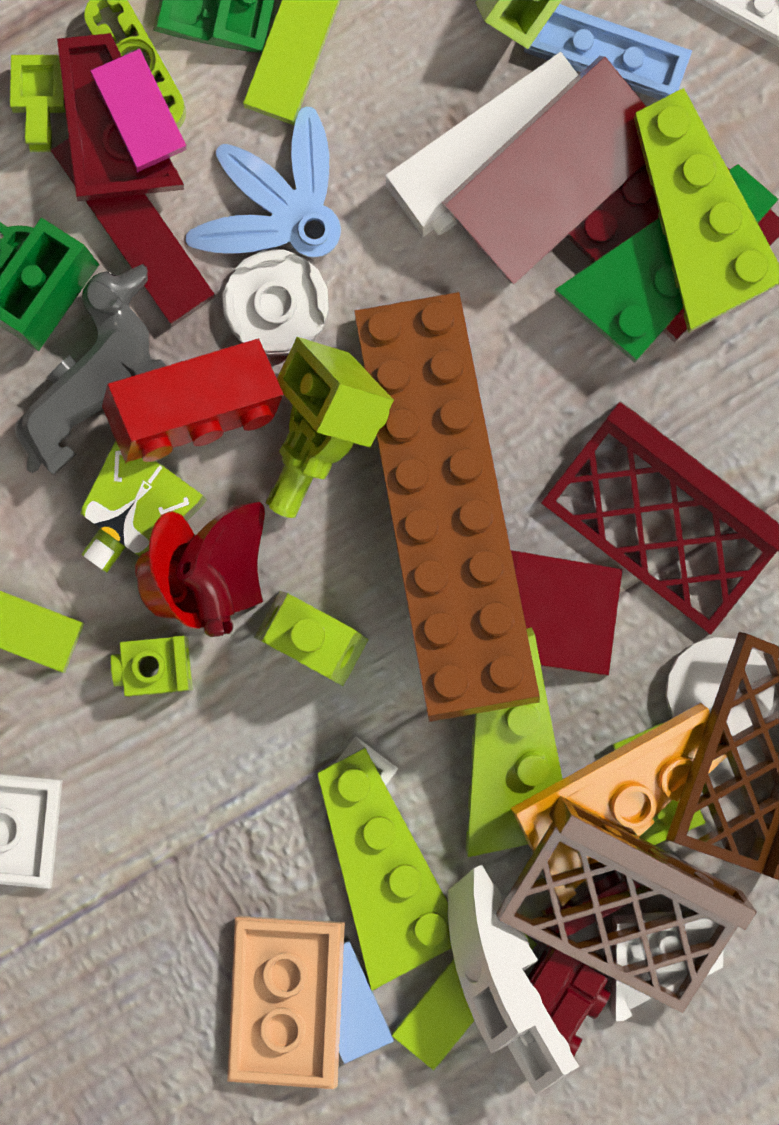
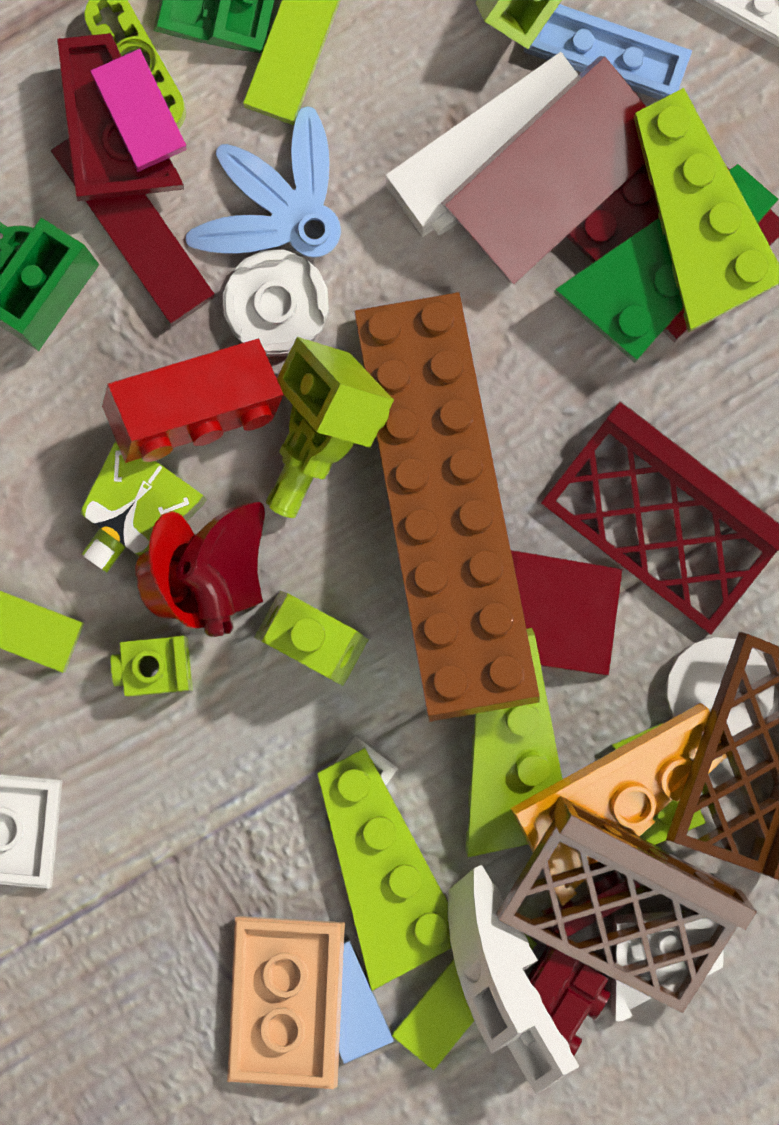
lime plate [10,55,66,152] -> none
dark grey animal [15,264,167,475] -> none

